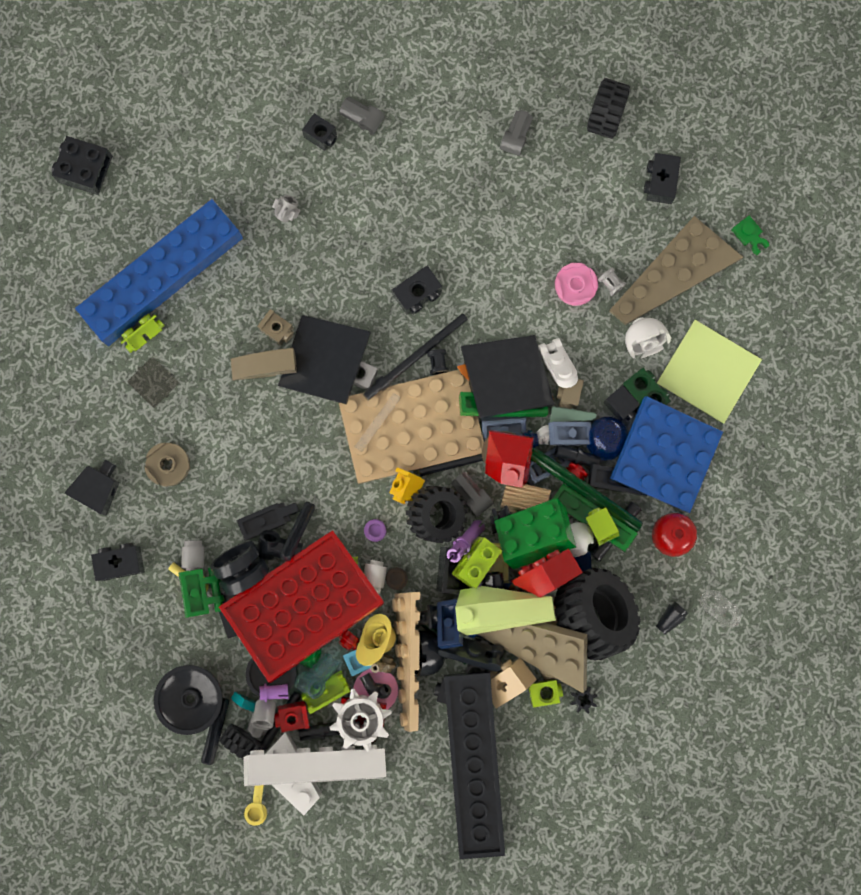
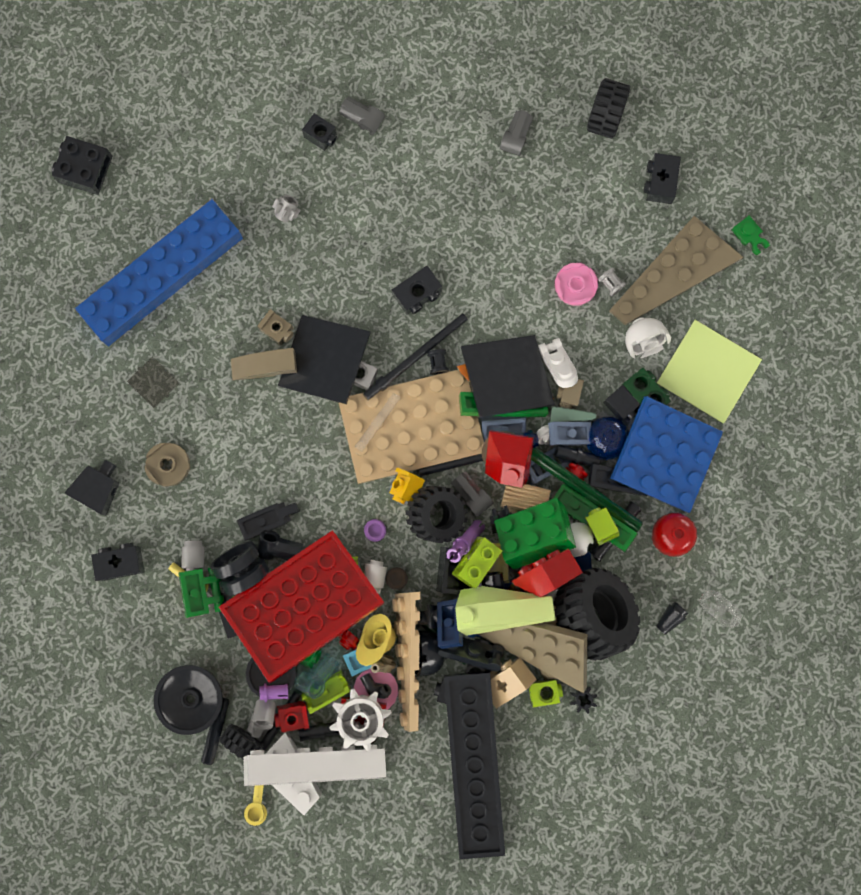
lime hinge [120,313,165,353] -> none
teal tile [231,691,256,712] -> none
black axle [280,502,315,561] -> none

